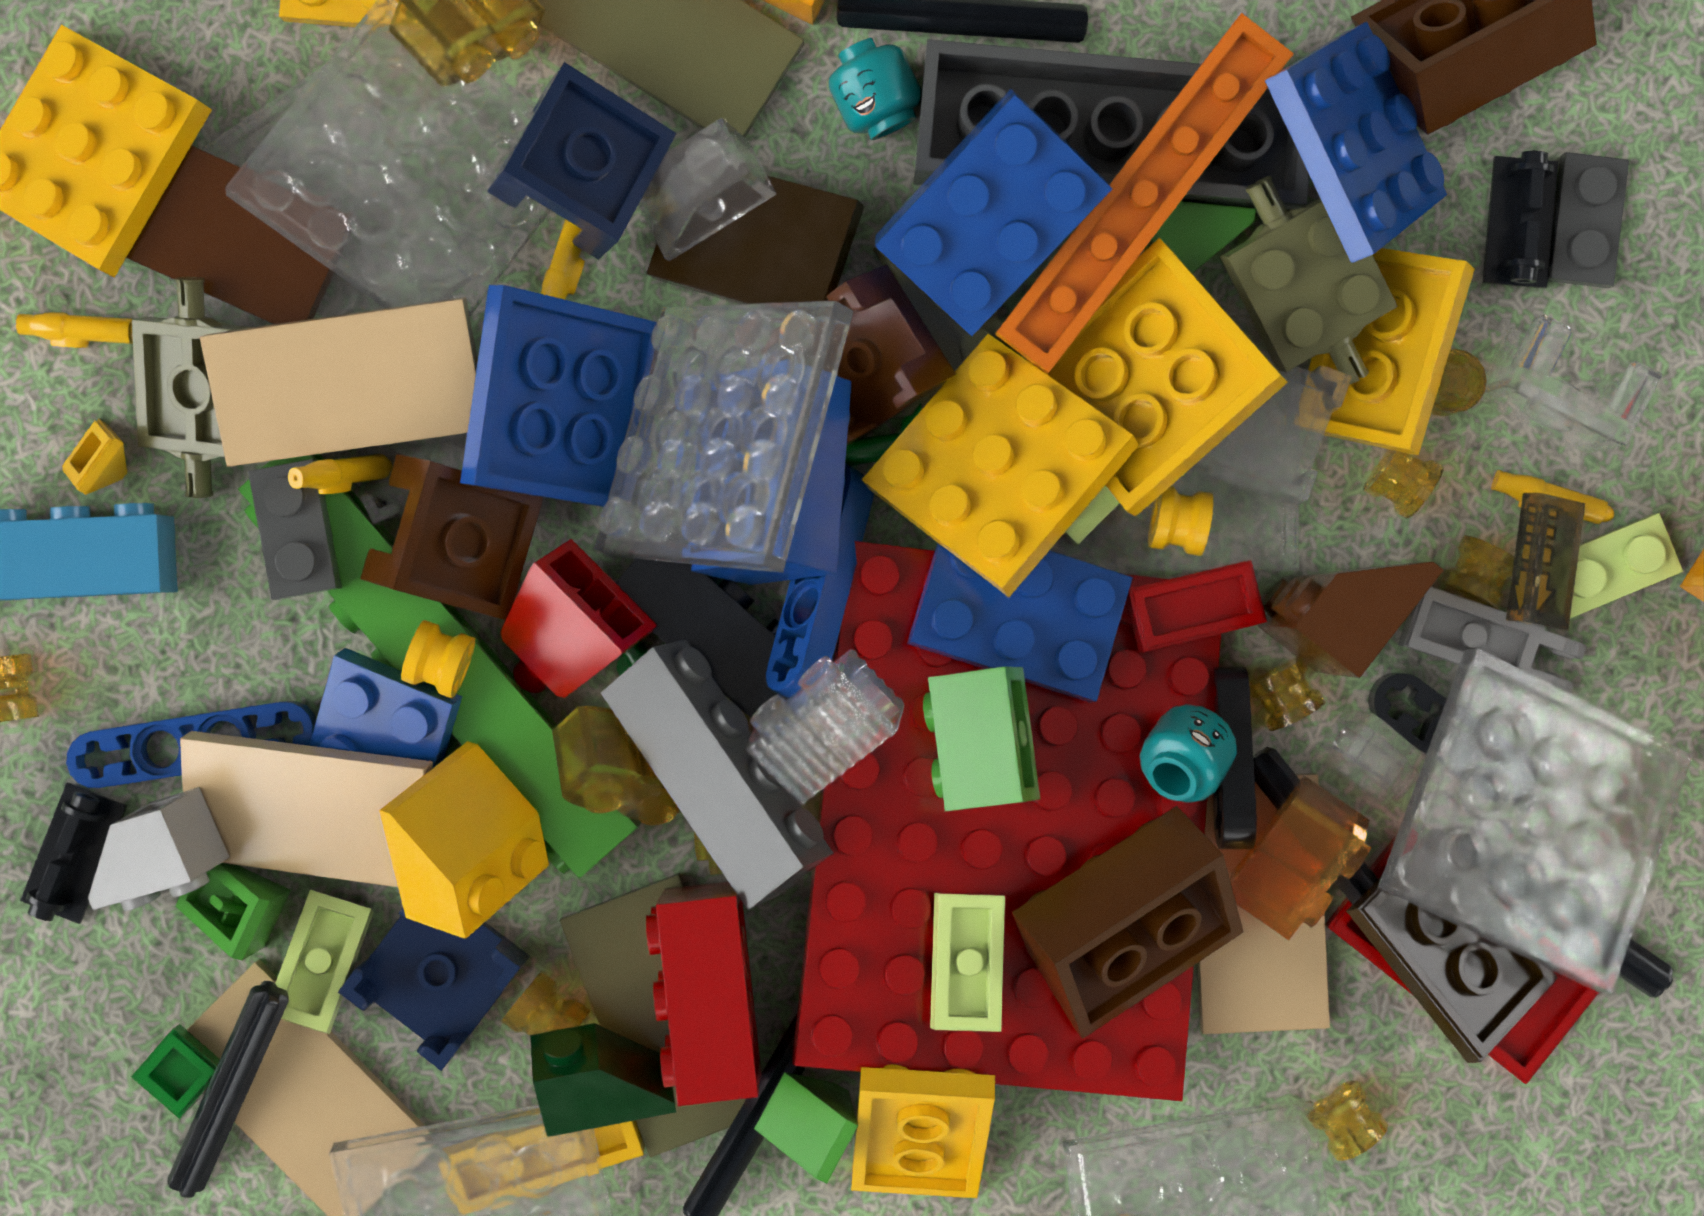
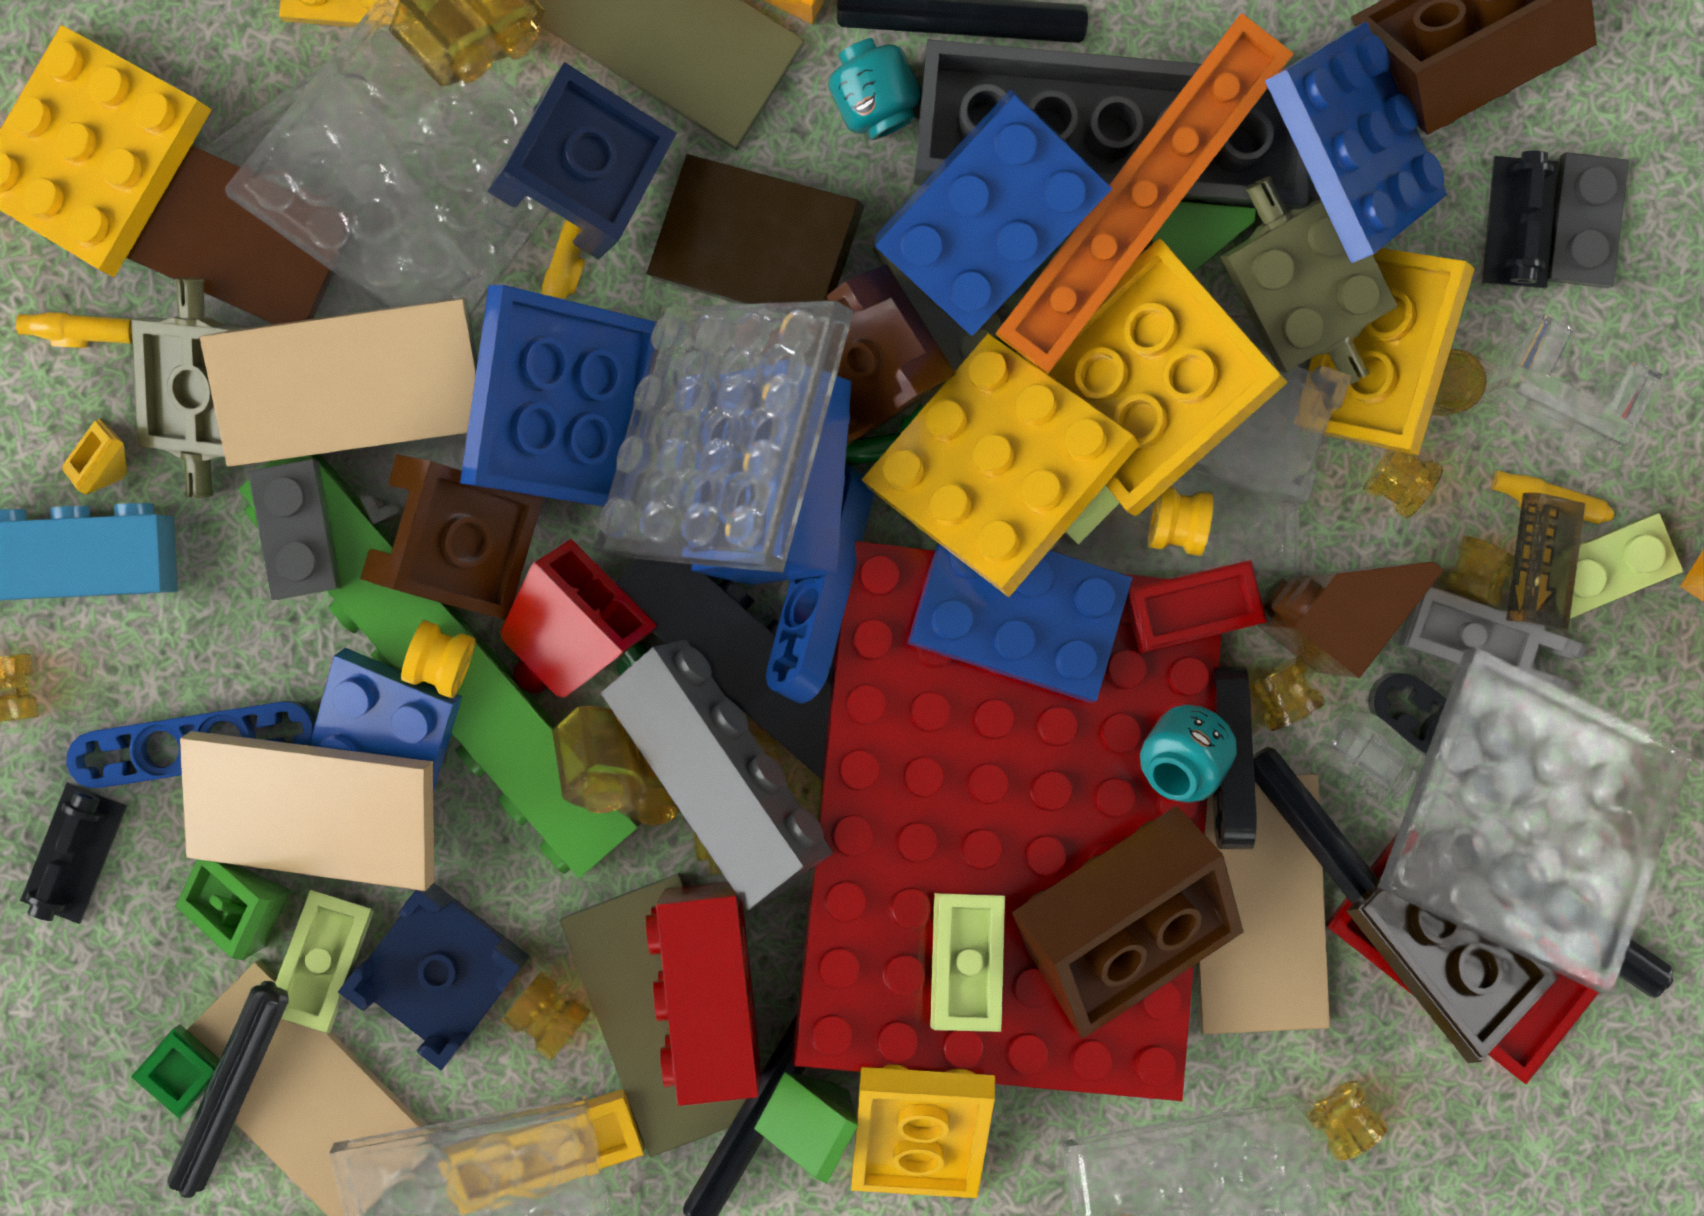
slope [88,787,230,911] -> none
yellow piece [288,454,392,494] -> none
yellow slope [379,741,549,939] -> none
dark green slope [530,1023,676,1137] -> none
clear slope [638,117,776,261] -> none
clear brick [745,649,905,805] -> none
brick [923,666,1040,811] -> none
clear orange brick [1230,776,1371,940] -> none

